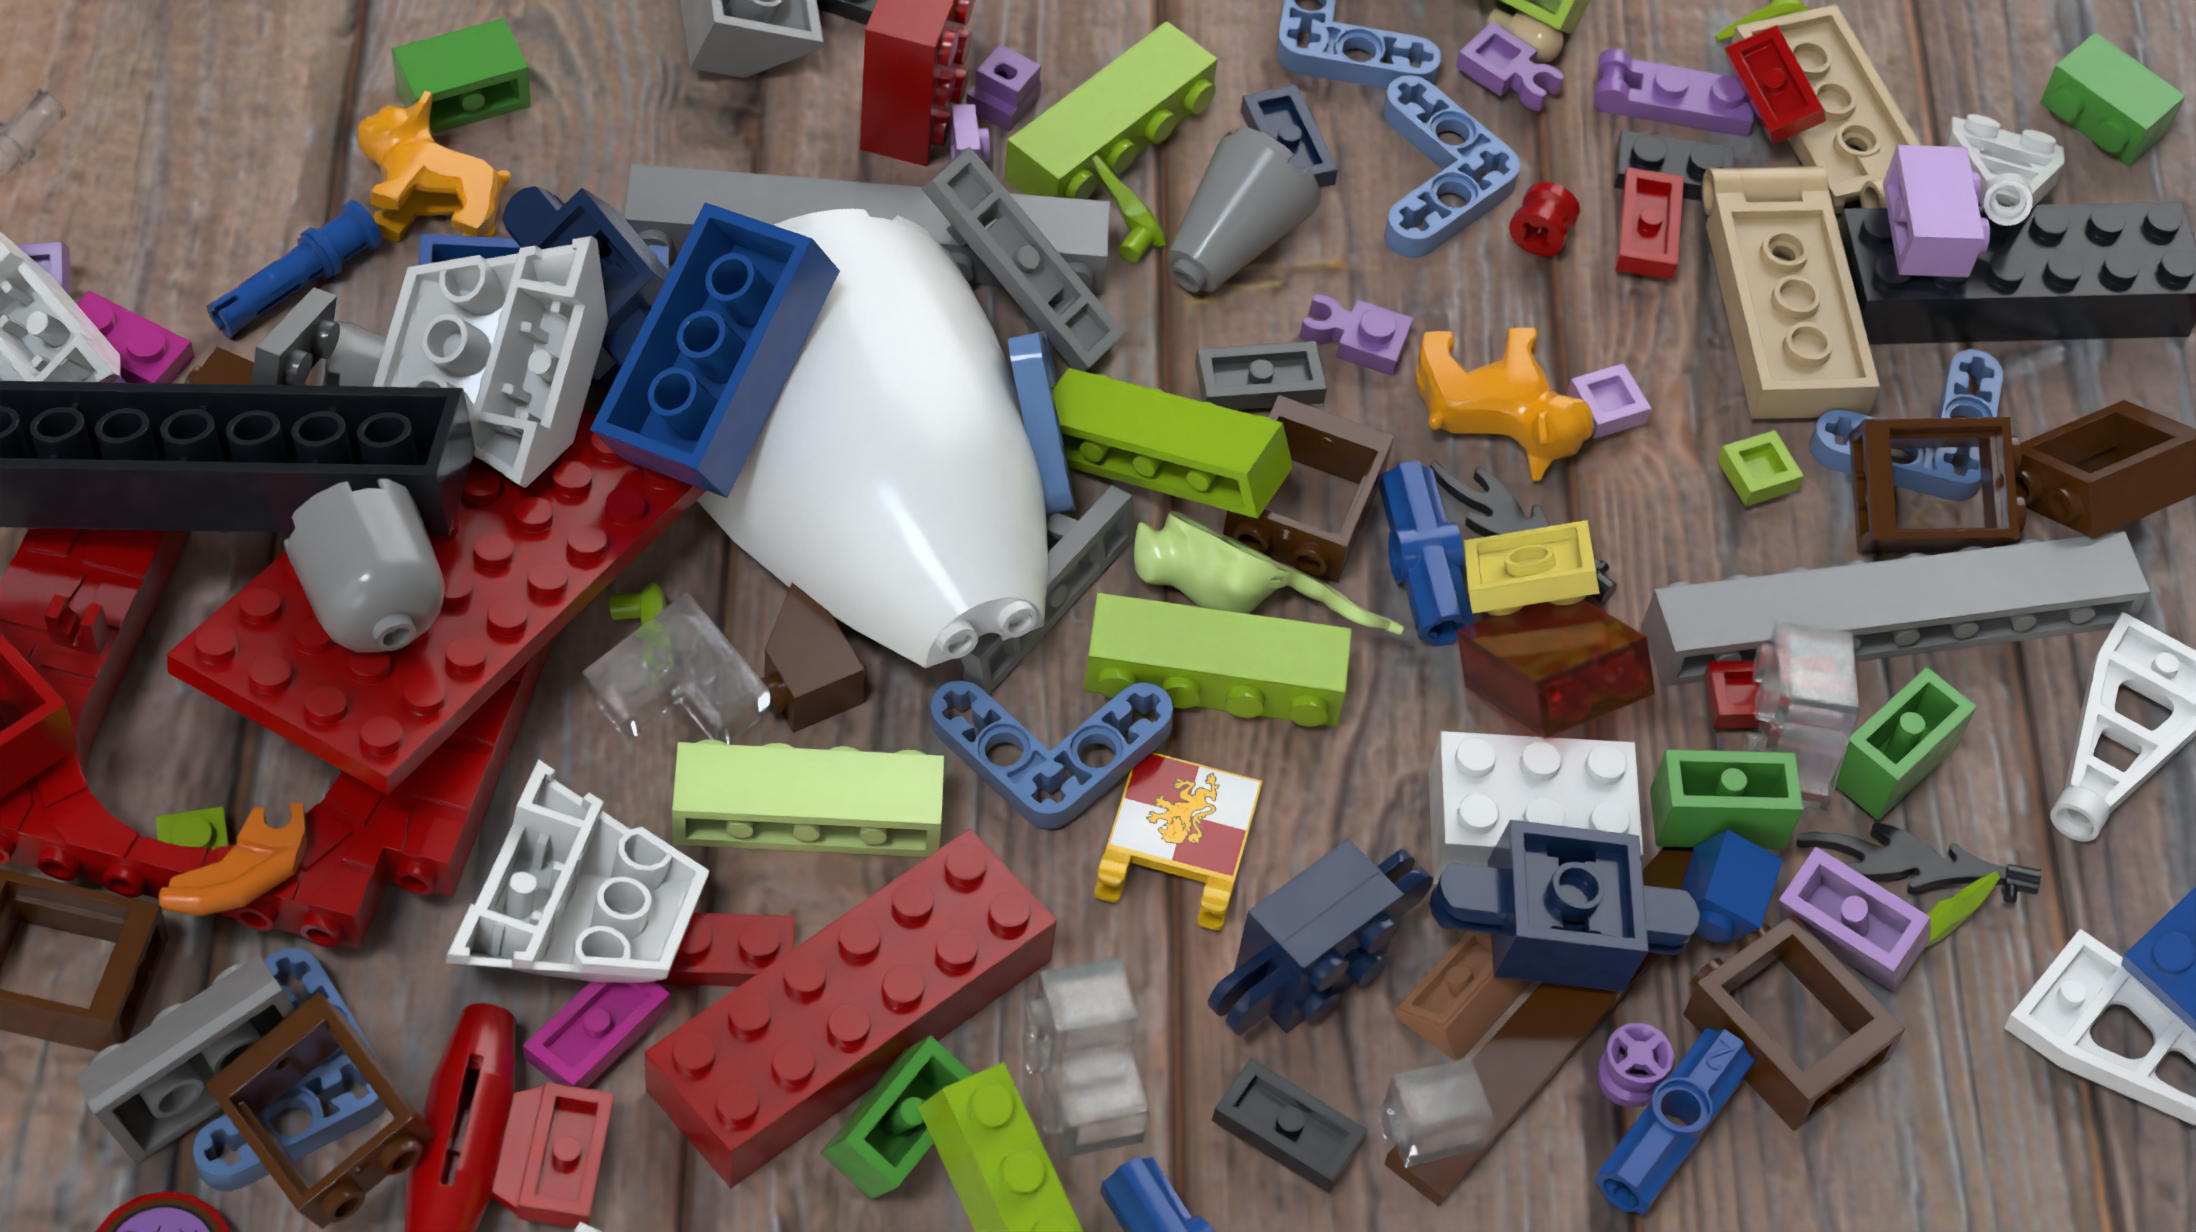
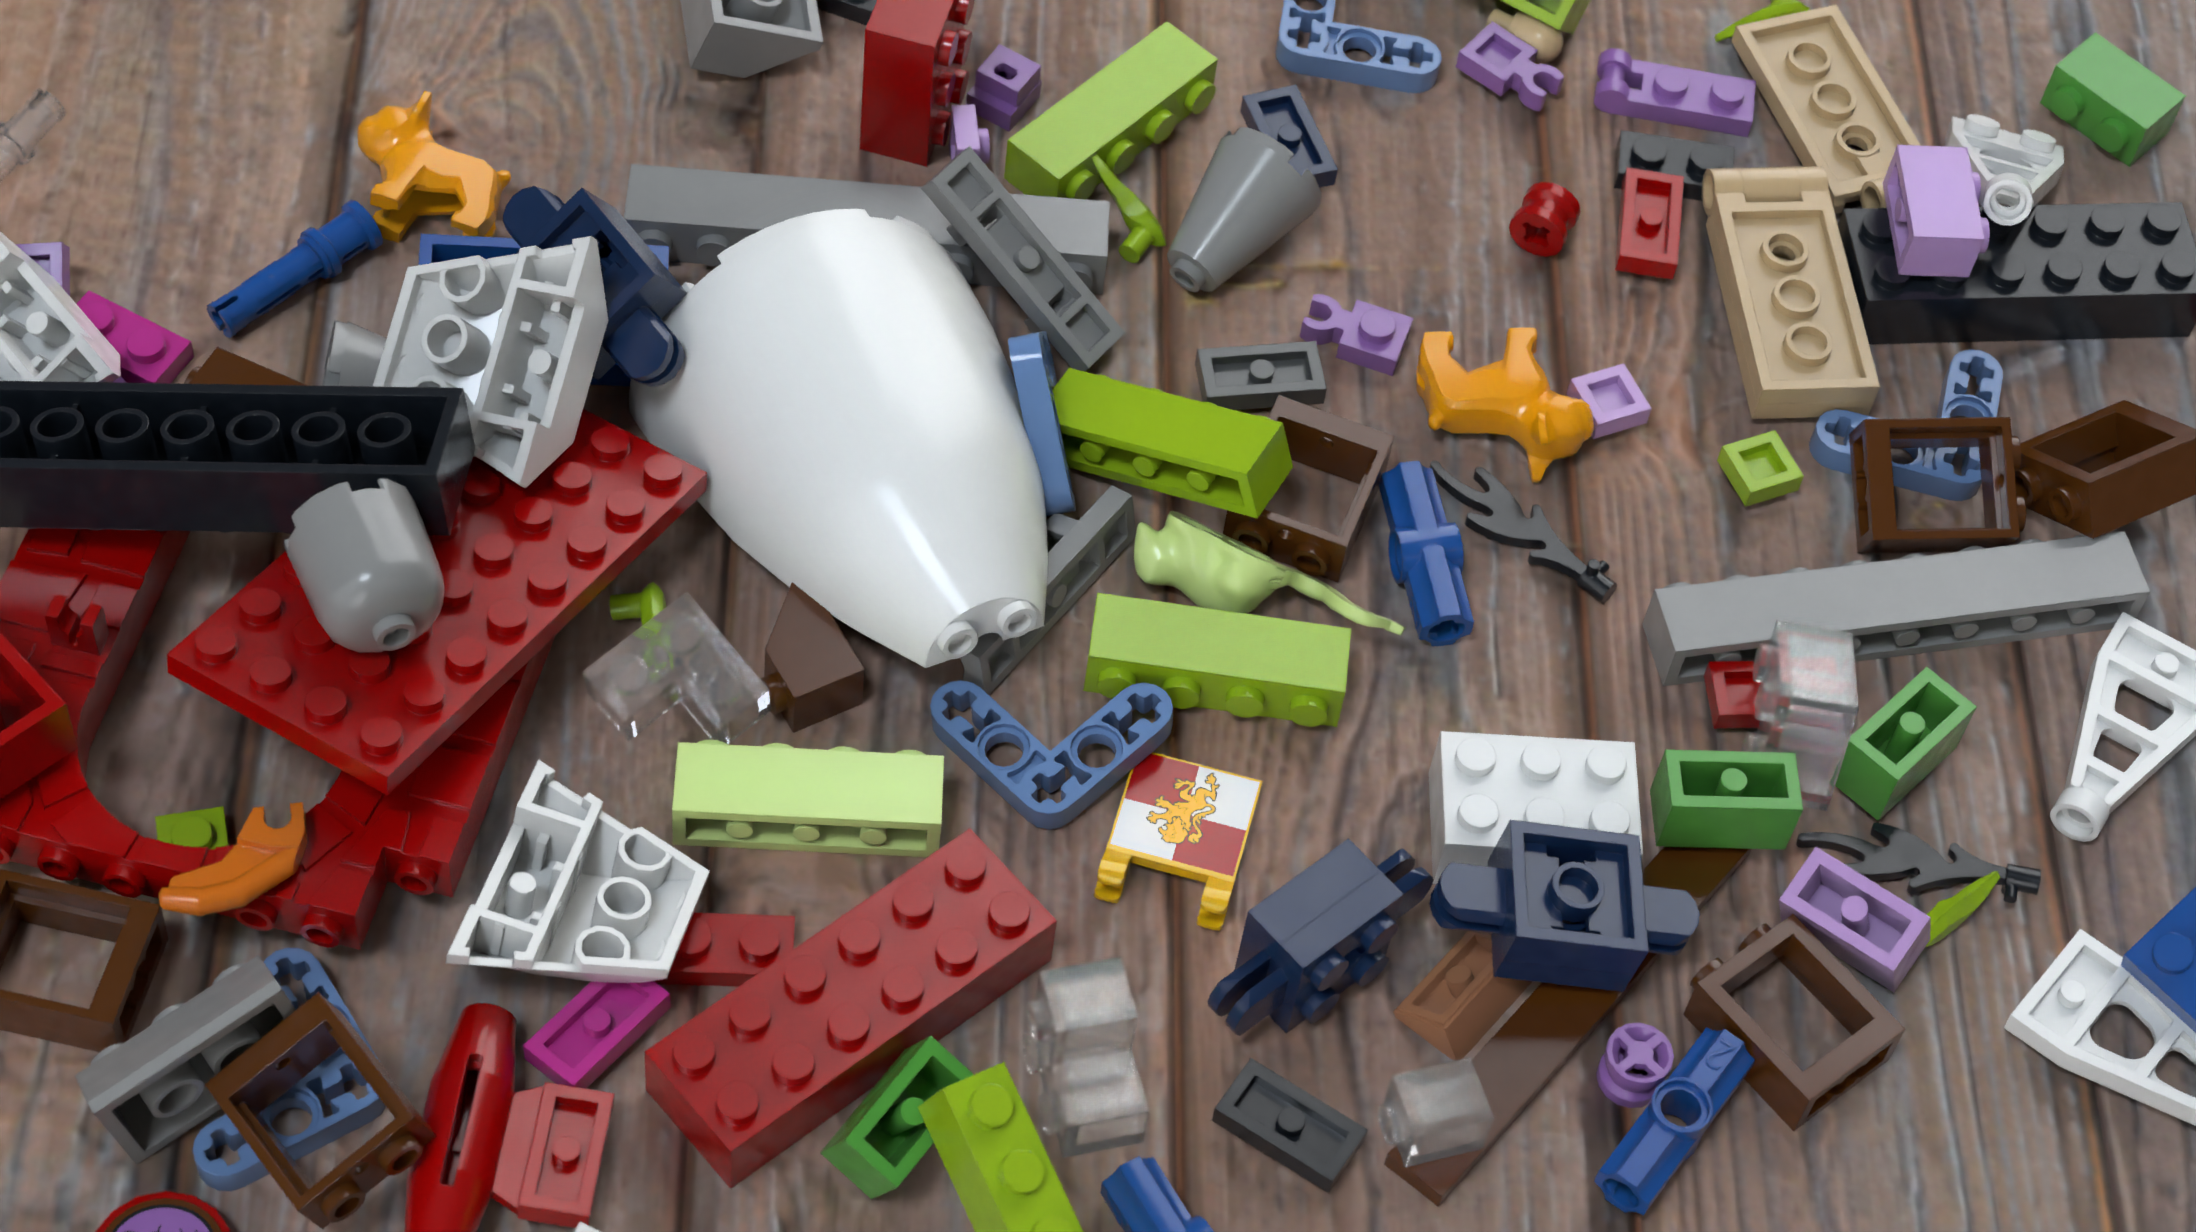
dark grey plate [252,287,340,385] -> none
bright green brick [392,18,531,134] -> none
blue brick [590,202,840,498] -> none
medium blue beam [1383,75,1521,258] -> none
clear red brick [1456,599,1655,739] -> none
light yellow plate [1464,520,1600,616] -> none
blue brick [1680,829,1783,944] -> none
red plate [1725,25,1826,144] -> none

